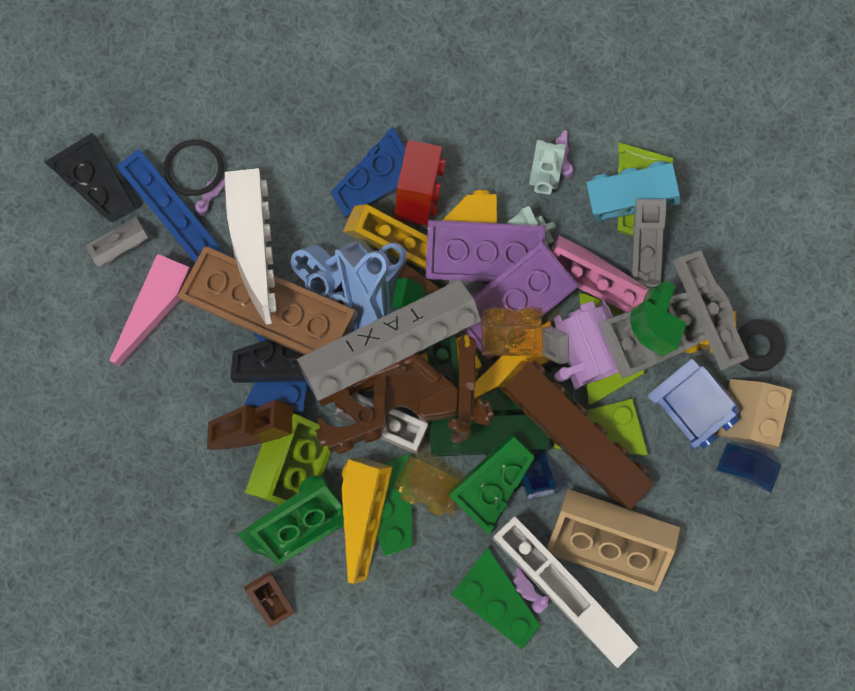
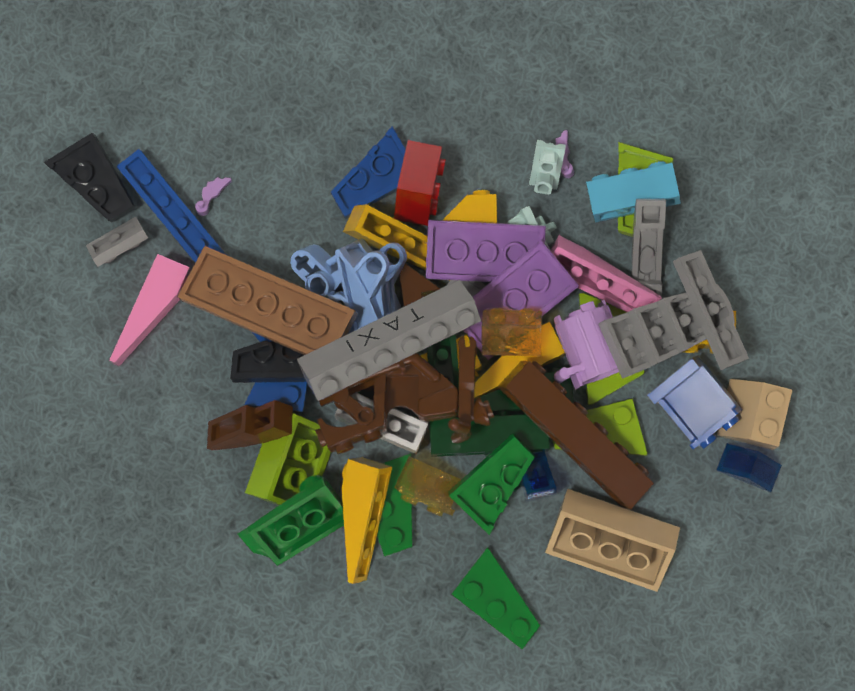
black tyre [163,139,224,196] -> none
white slope [225,168,276,324] -> none
reddish brown slope [244,571,295,628] -> none
green slope [391,278,425,310] -> none
white slope [492,516,638,668] -> none
lavender piece [513,568,549,613] -> none
light grey tile [542,326,569,364] -> none
green brick [630,280,686,357] -> none
black tyre [737,319,786,372] -> none

